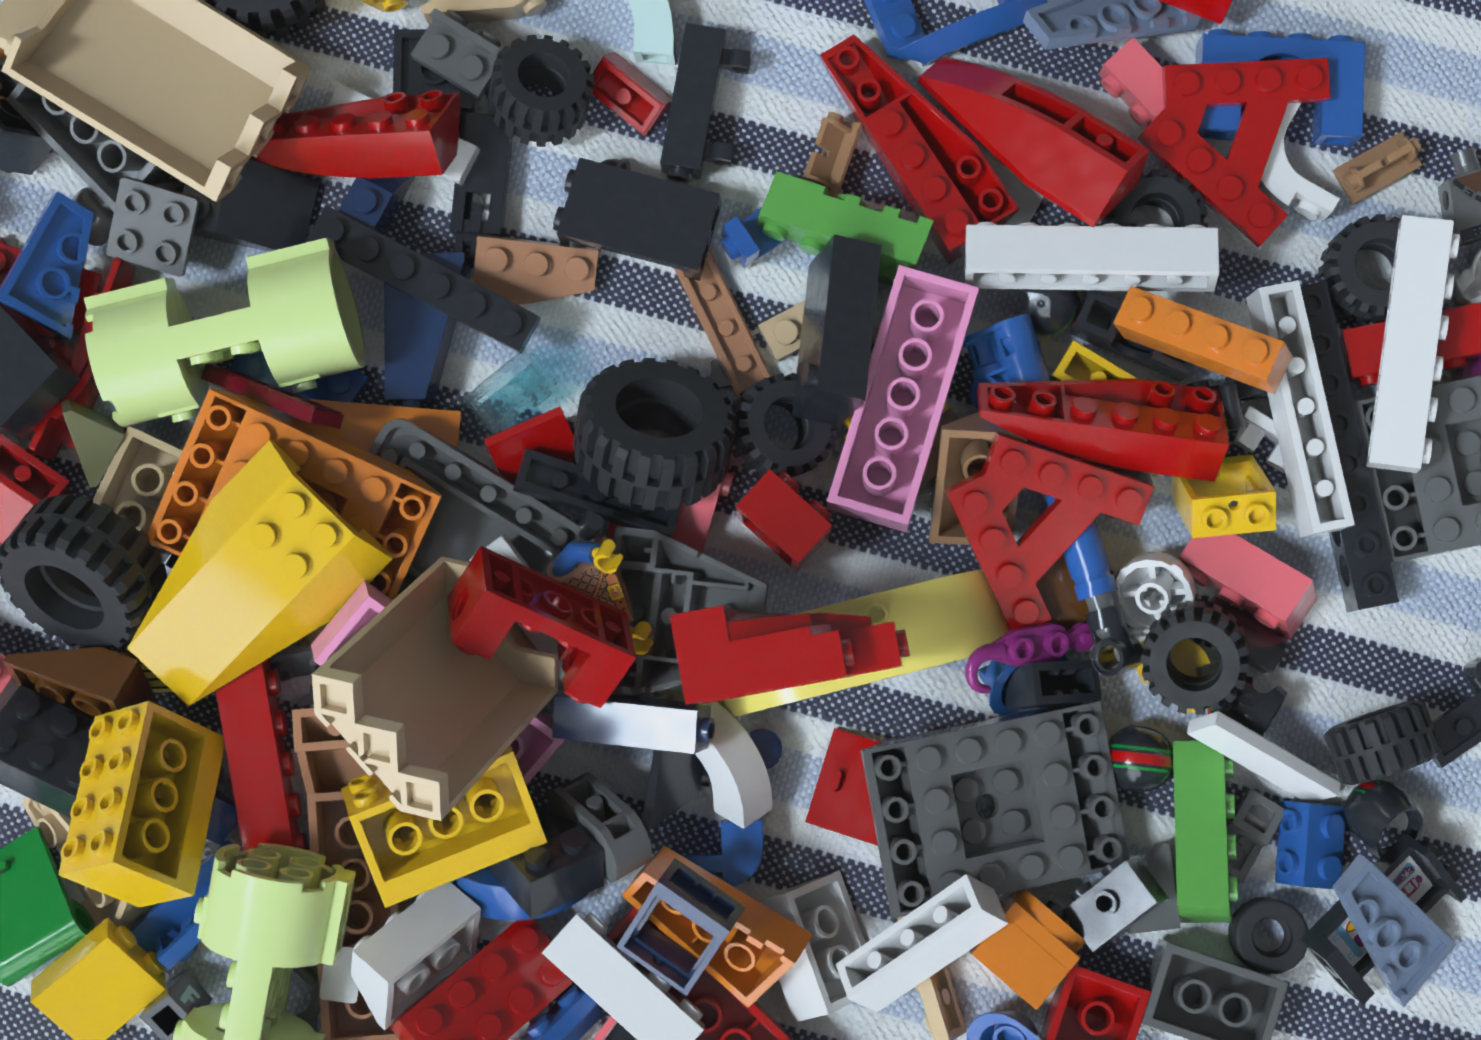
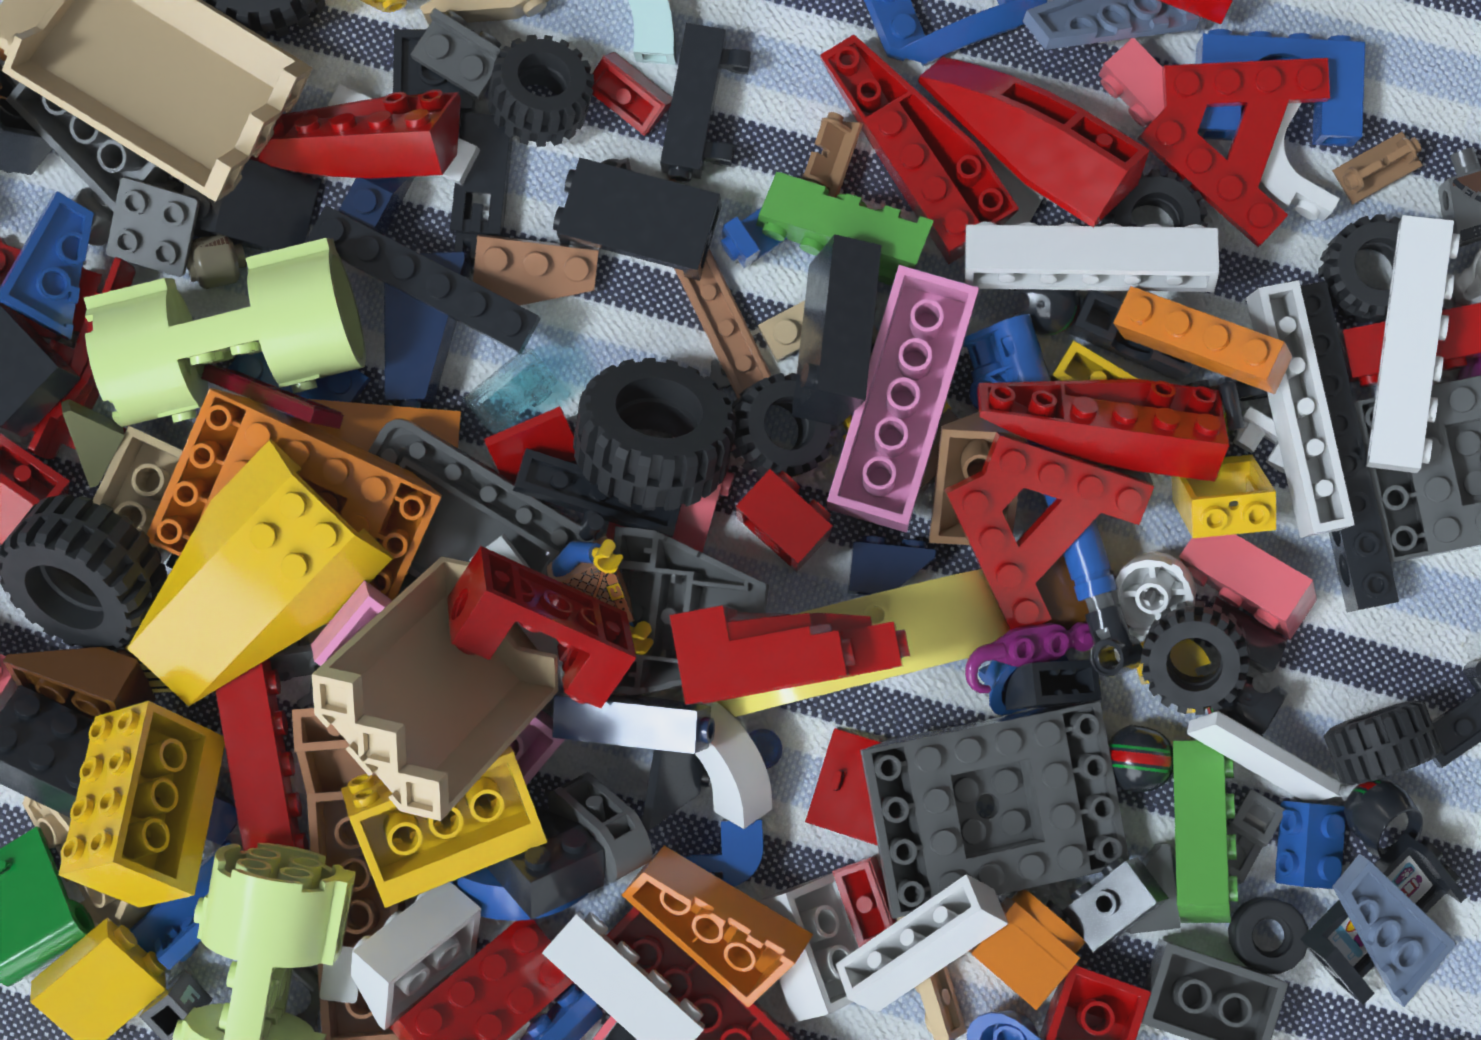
dark blue window [616,858,746,996] -> none
none -> dark tan head [187,235,247,289]
none -> red slope [832,855,898,948]
none -> dark blue slope [848,536,936,595]

